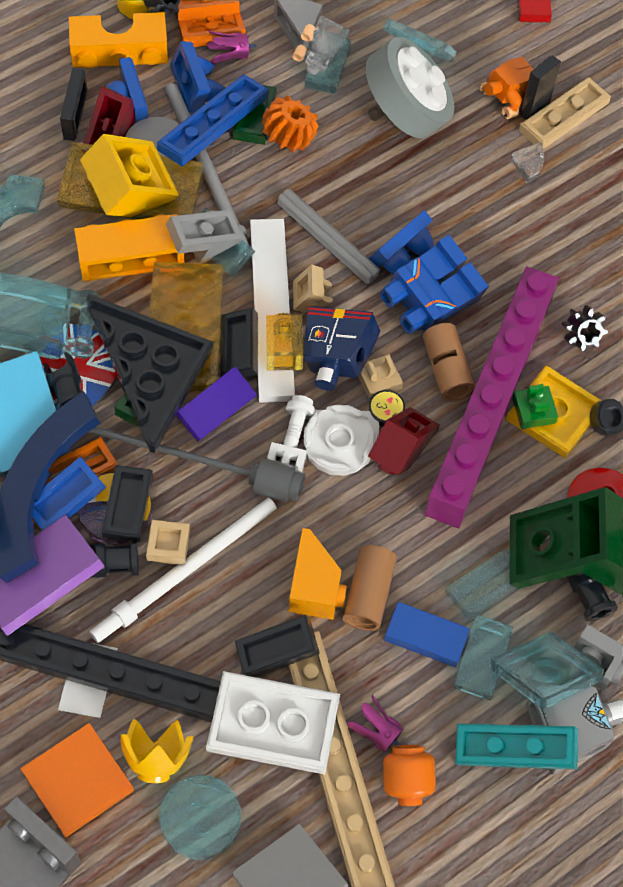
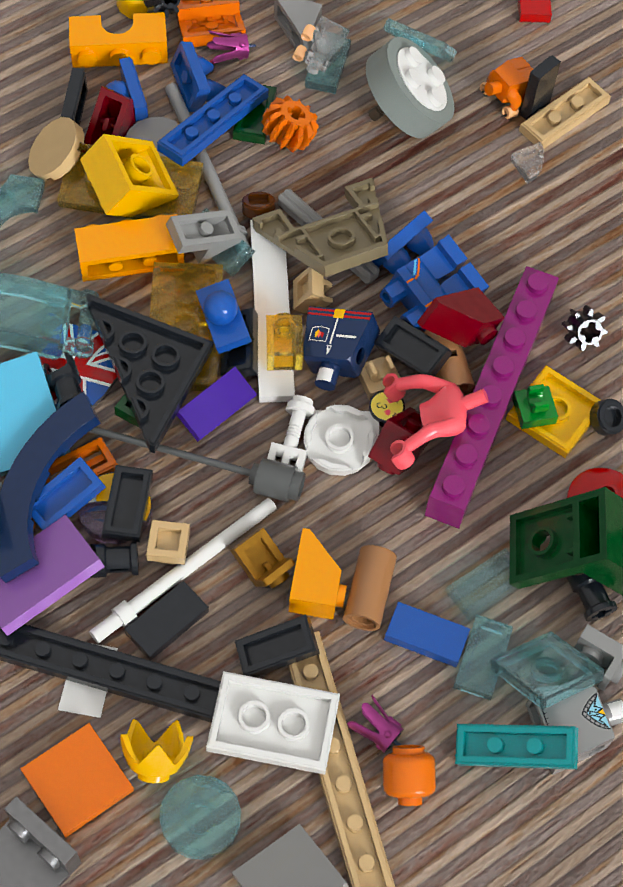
none -> tan tile [28,117,85,181]
none -> black tile [124,581,209,661]
none -> blue tile [196,279,252,354]
none -> pearl gold bracket [230,527,295,588]
none -> reddish brown tile [242,192,276,219]
none -> dark tan wing [252,178,388,277]
none -> black tile [374,316,452,376]
none -> coral piece [383,373,489,470]
none -> dark red slope [417,287,505,347]

